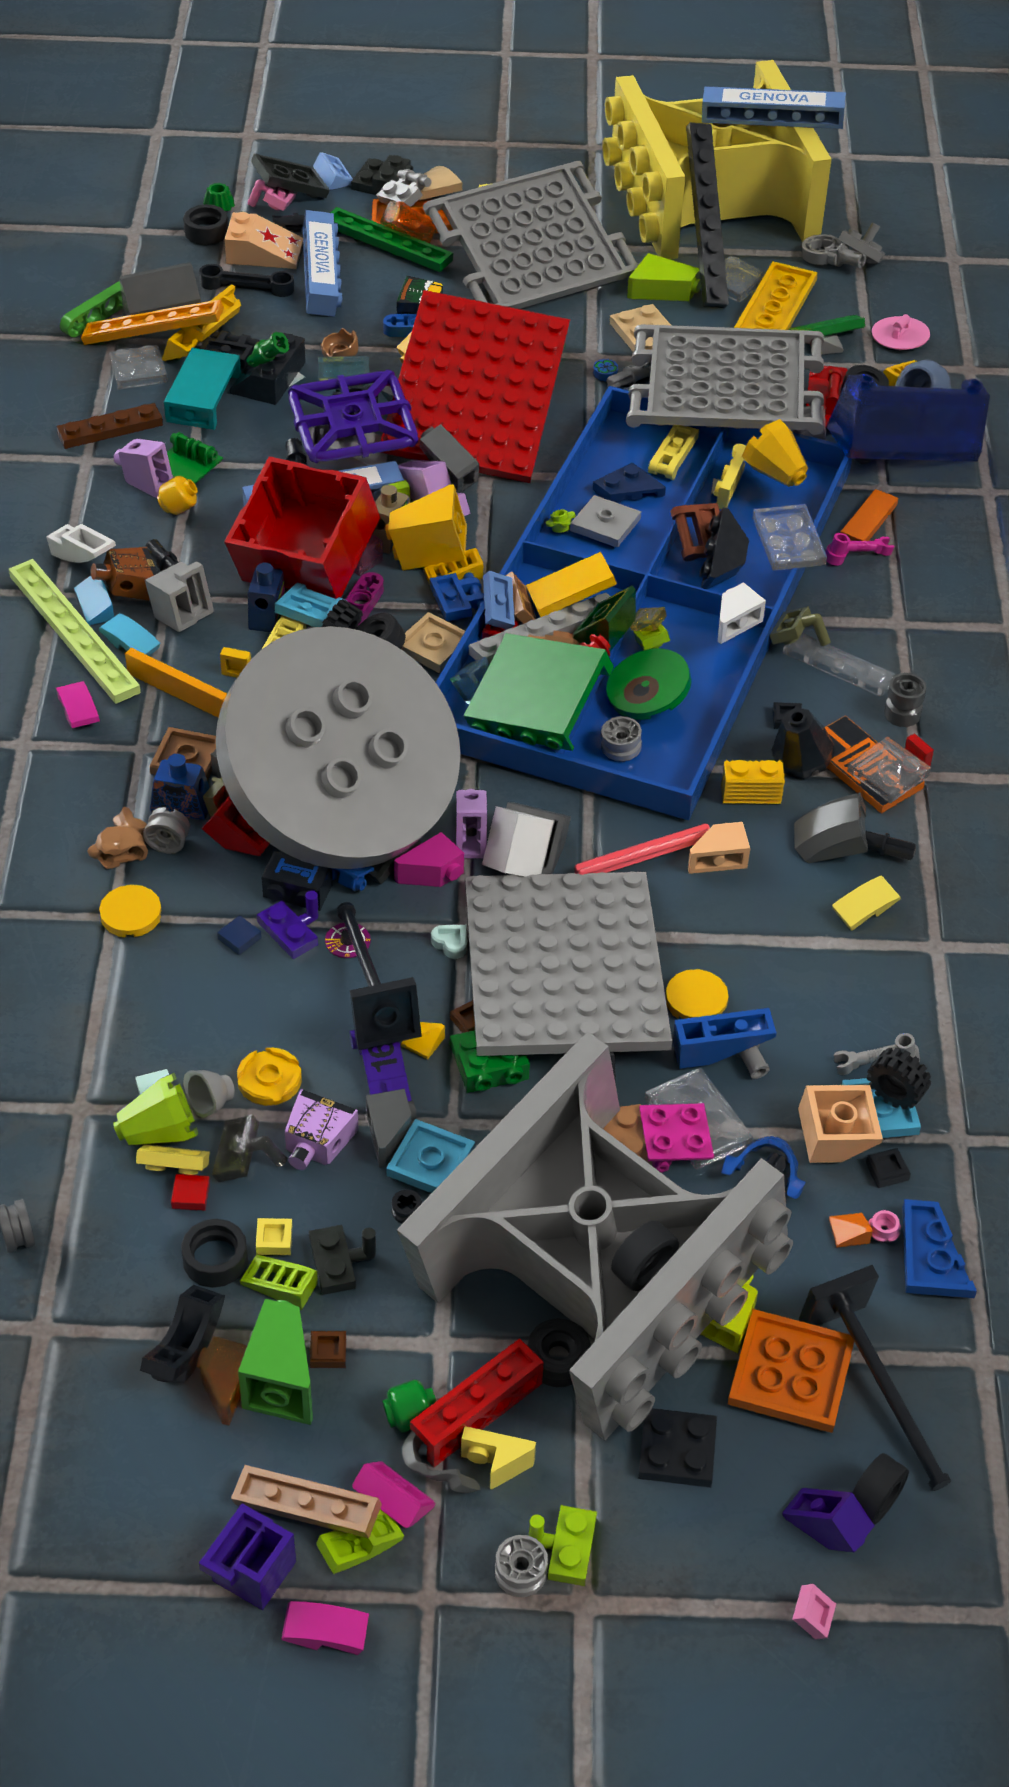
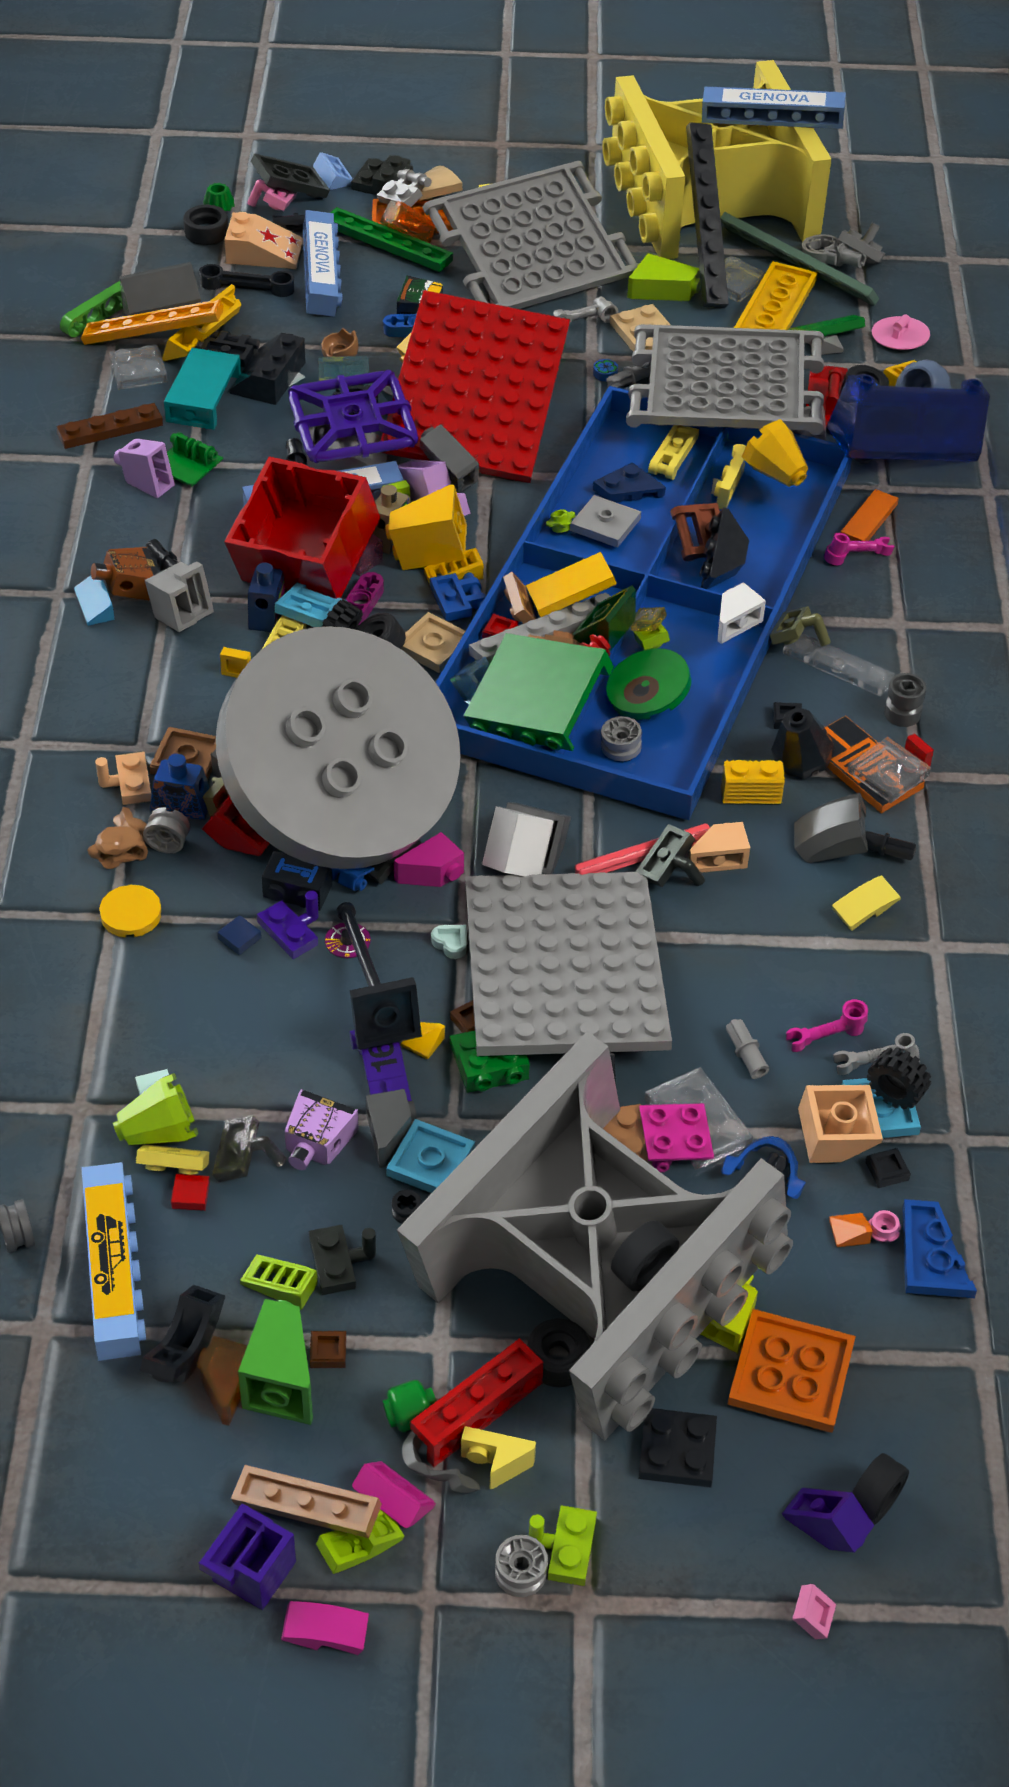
yellowish green plate [9,559,141,704] -> none
white slope [46,524,116,563] -> none
dark pink slope [56,681,100,728] -> none
medium azure slope [99,613,161,656] -> none
light orange tile [125,648,227,718] -> none
yellow head [157,476,198,515] -> none
black tyre [181,1219,248,1288] -> none
light grey piece [183,1070,235,1118] -> none
yellow tile [237,1047,302,1106] -> none
green piece [246,332,289,367] -> none
light yellow plate [256,1218,293,1255] -> none
lavender torso [456,789,487,858] -> none
medium blue plate [483,571,515,629] -> none
yellow tile [665,969,729,1019] -> none
blue slope [673,1008,777,1069] -> none
clear plate [752,504,827,571] -> none
black tile [799,1265,951,1491] -> none
none -> brick [81,1162,146,1361]
none -> light nougat plate [95,752,152,805]
none -> light grey brick [553,296,619,323]
none -> pearl dark grey plate [635,824,705,887]
none -> sand green tile [721,212,879,306]
none -> dark pink brick [786,999,868,1052]

